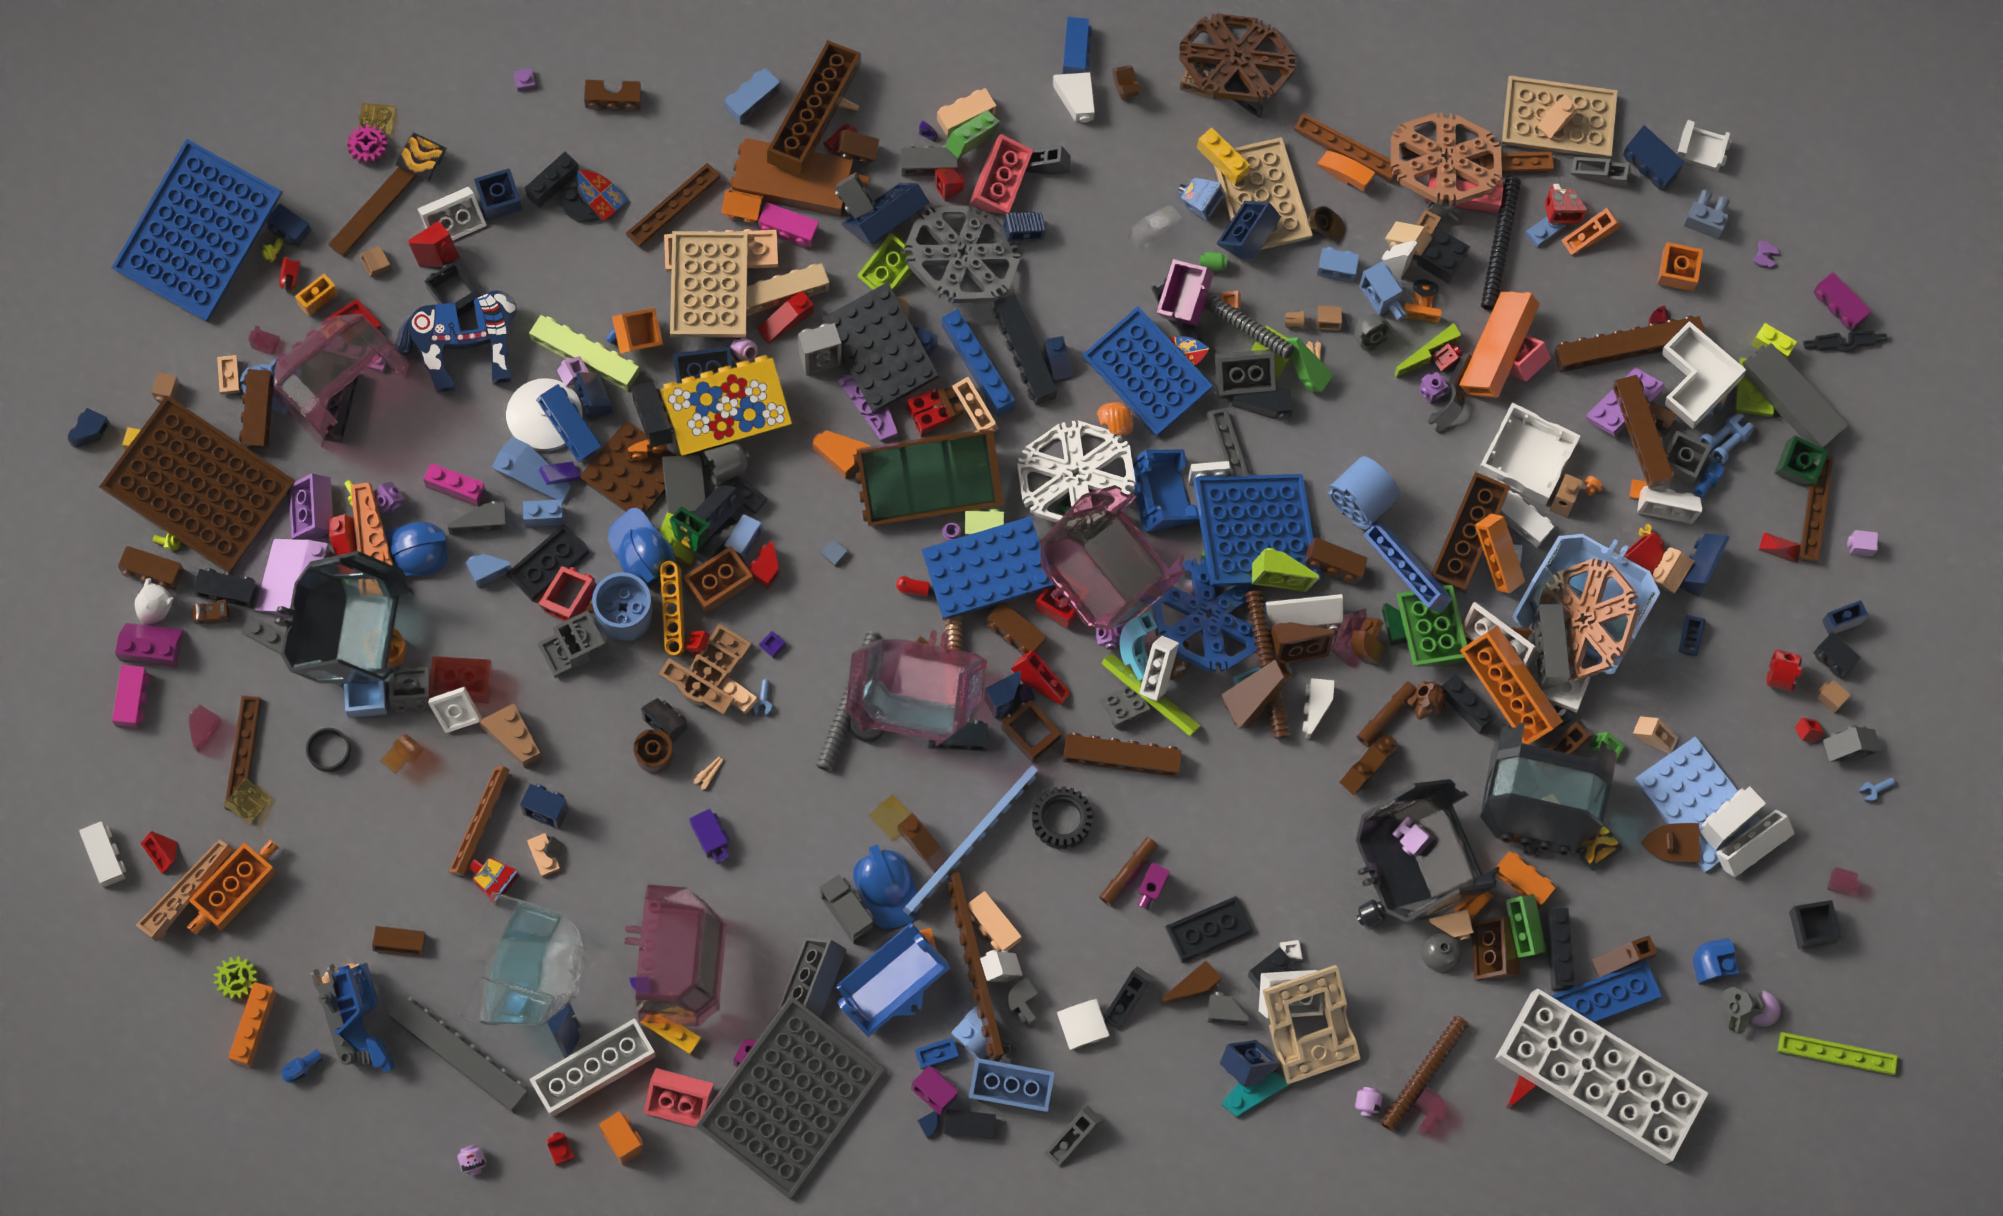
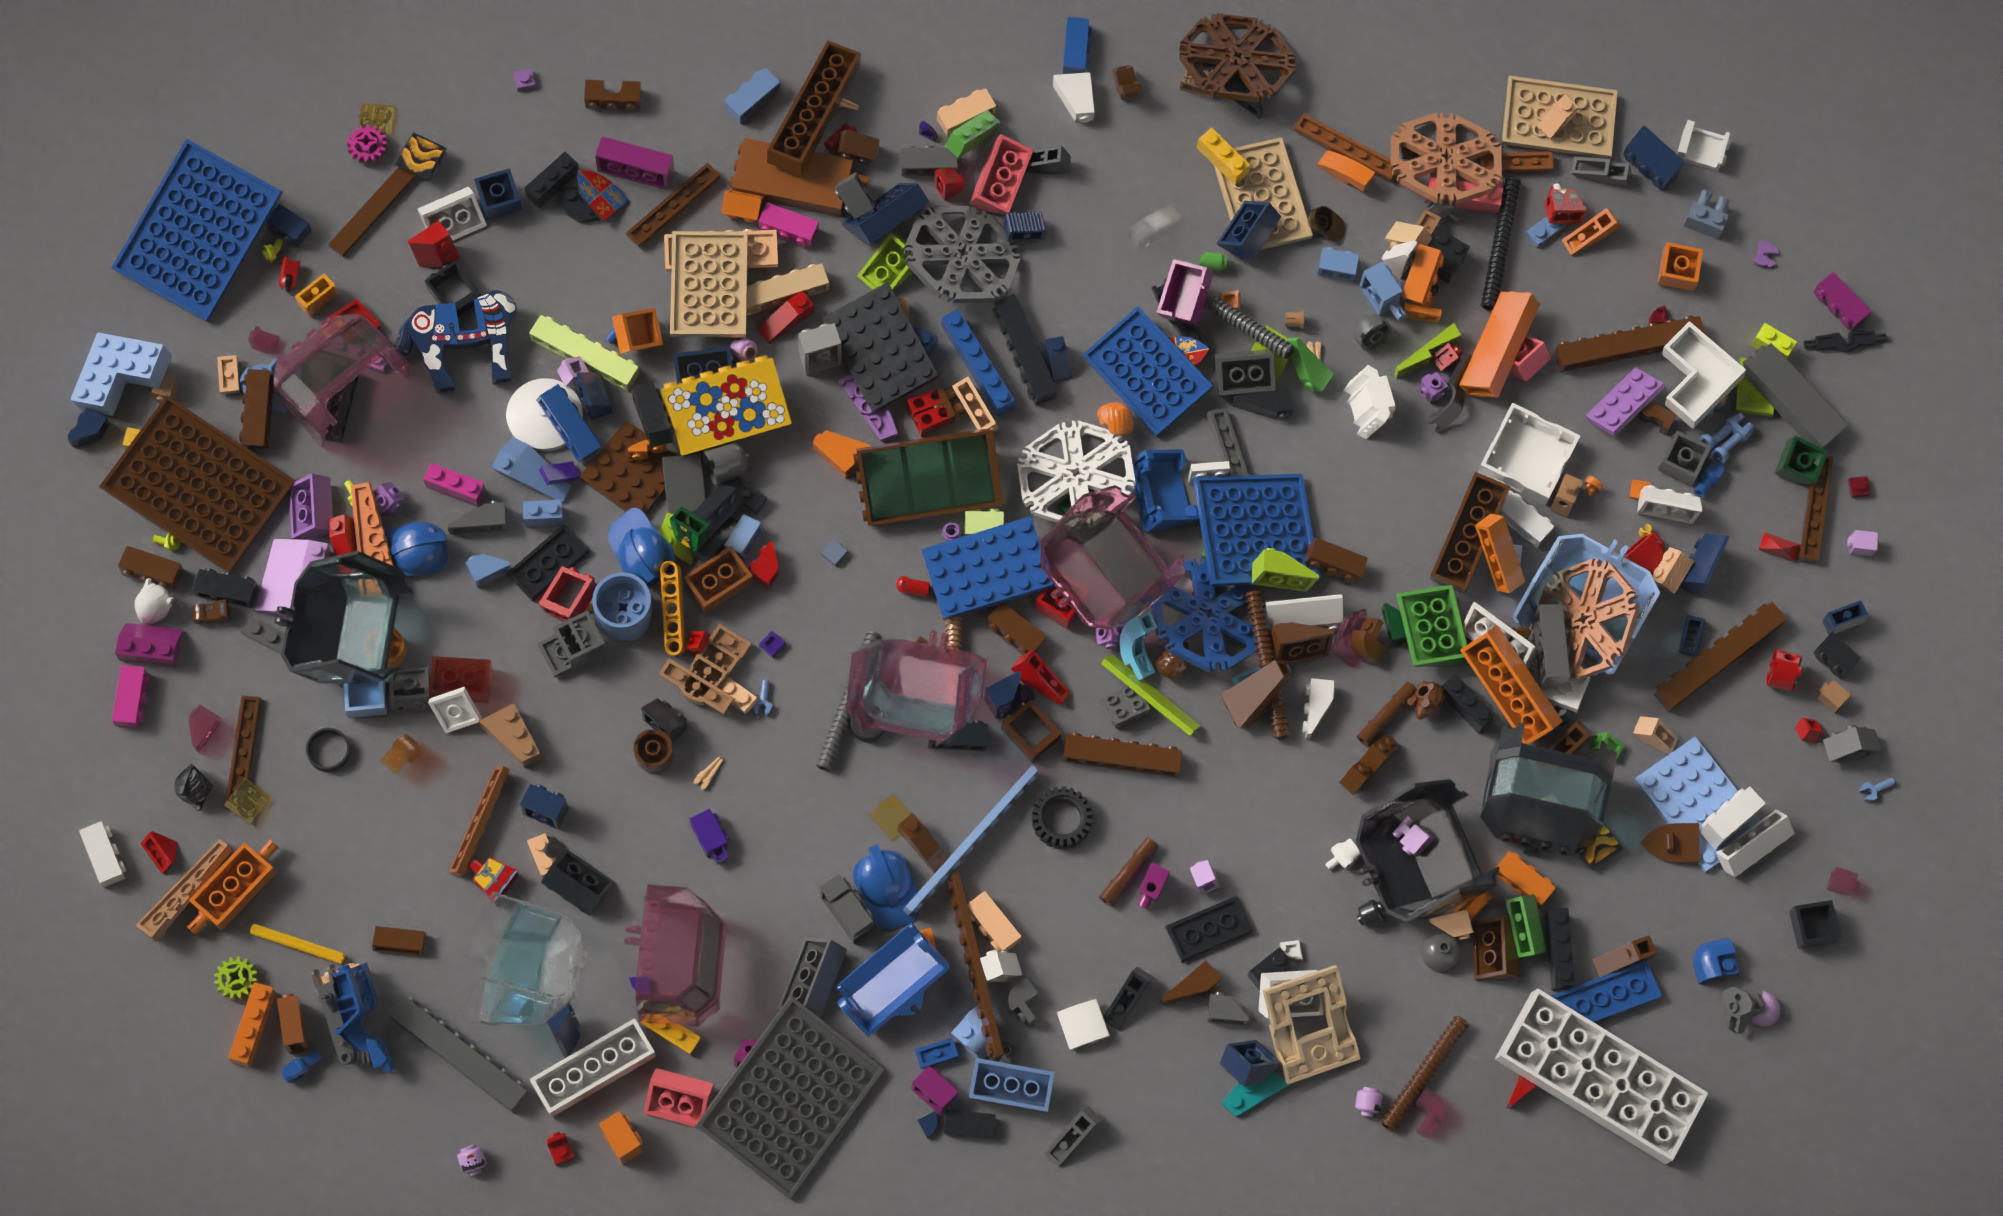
medium nougat piece [360,245,391,277] -> none
white brick [1139,636,1179,701] -> none
medium blue torso [1177,178,1225,221] -> none
medium nougat piece [1317,305,1342,331] -> none
medium blue brick [1328,456,1400,529] -> none
blue brick [1364,521,1452,613] -> none
reddish brown brick [1612,375,1674,489] -> none
lime tile [1777,1032,1898,1076] -> none
none -> light blue piece [70,333,172,416]
none -> black helmet [174,763,214,811]
none -> yellow axle [250,924,345,964]
none -> dark orange brick [277,994,309,1054]
none -> black slope [541,849,614,916]
none -> magenta brick [595,136,675,190]
none -> lavender brick [1190,860,1220,894]
none -> white piece [1325,839,1361,870]
none -> white slope [1344,365,1395,439]
none -> orange brick [1401,244,1445,306]
none -> reddish brown brick [1654,601,1787,712]
none -> dark red plate [1848,476,1871,498]

